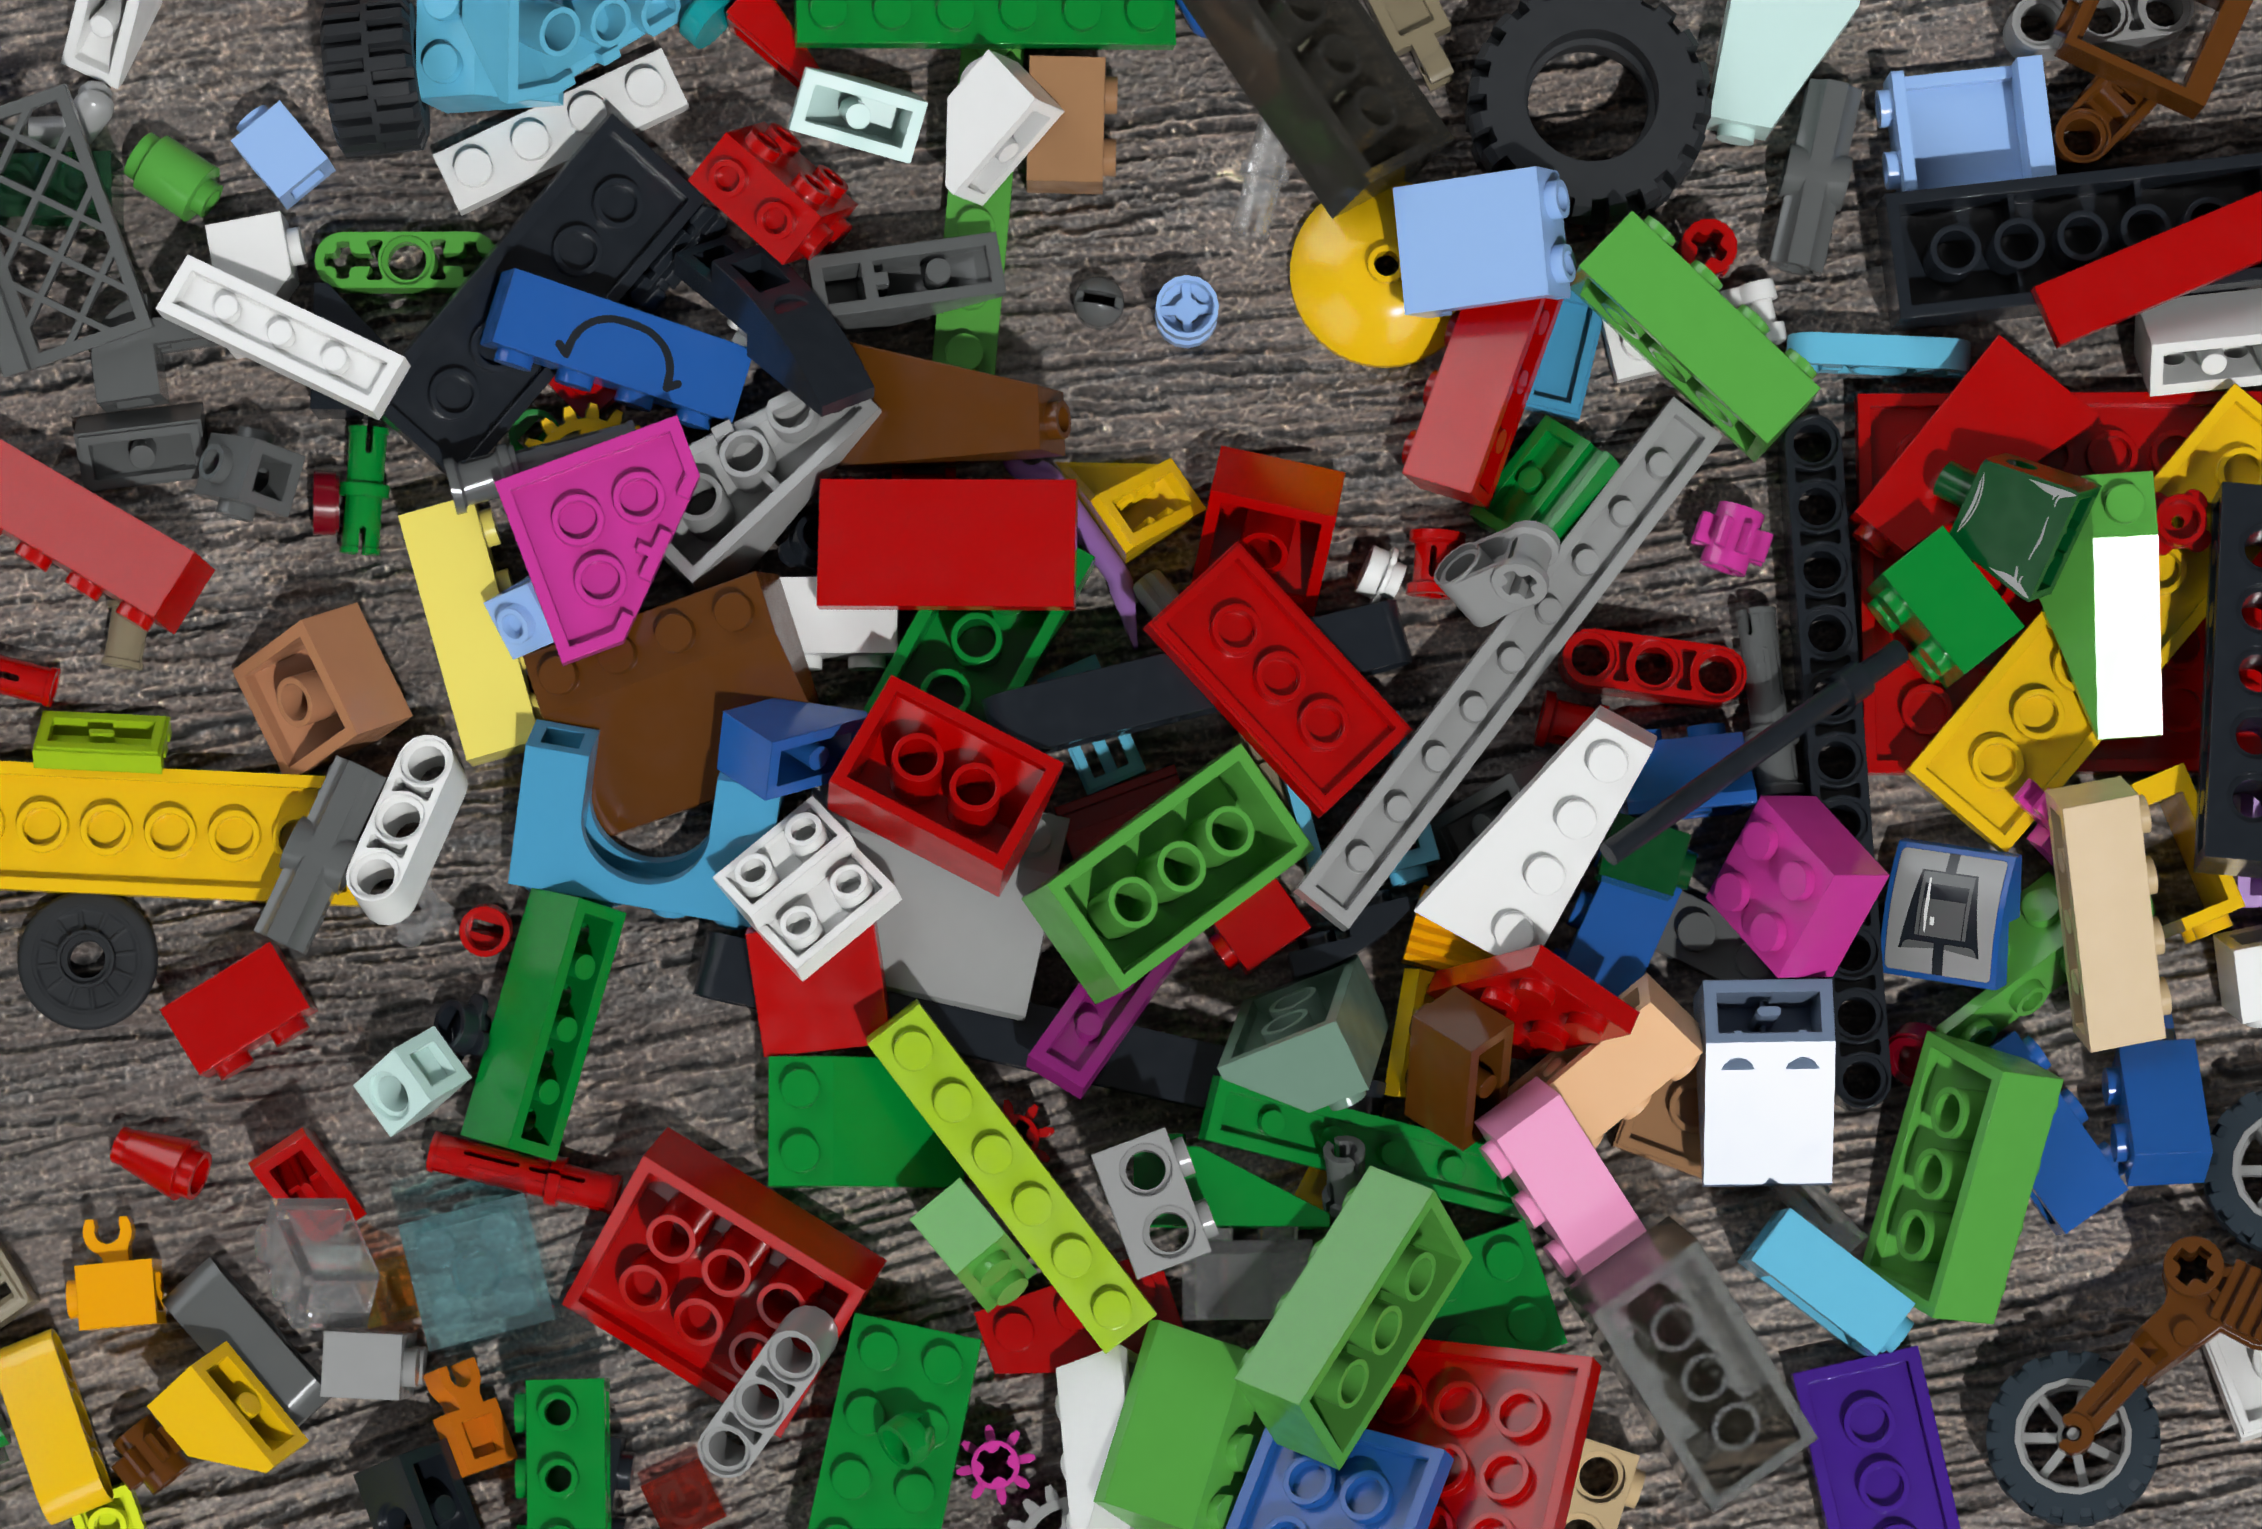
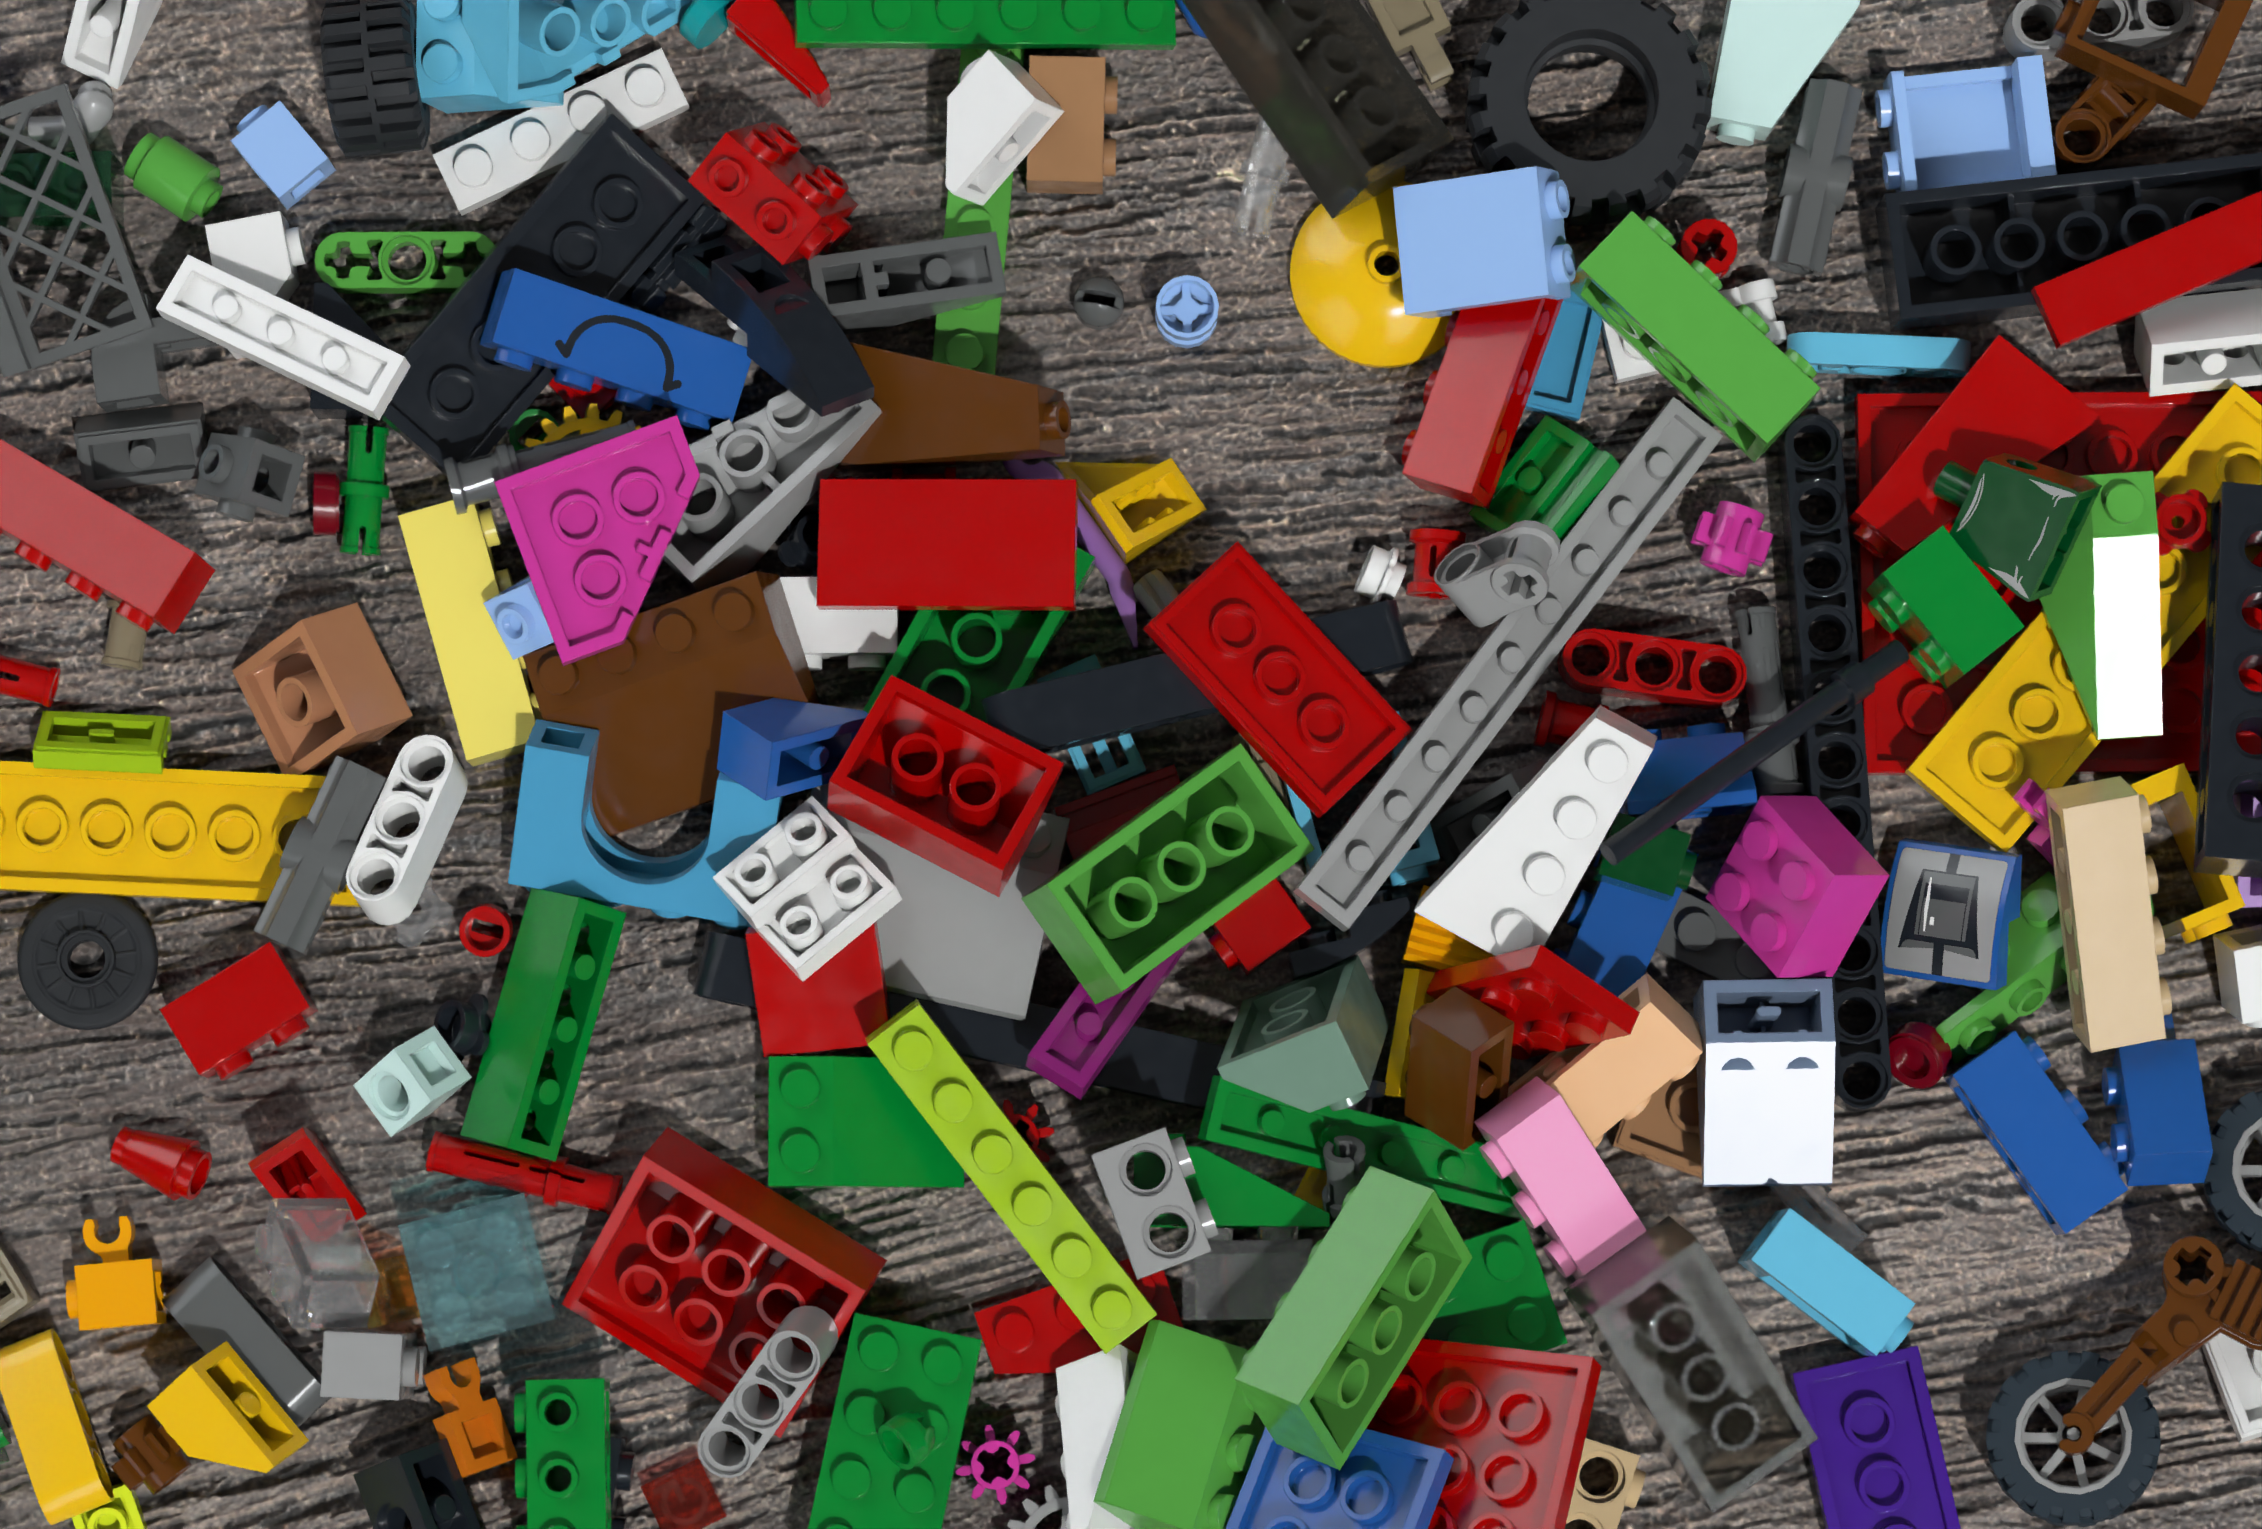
light aqua slope [787,67,928,164] -> none
bright green brick [910,1178,1037,1313] -> none
red slope [1191,445,1346,616] -> none
bright green slope [1862,1031,2064,1324] -> none

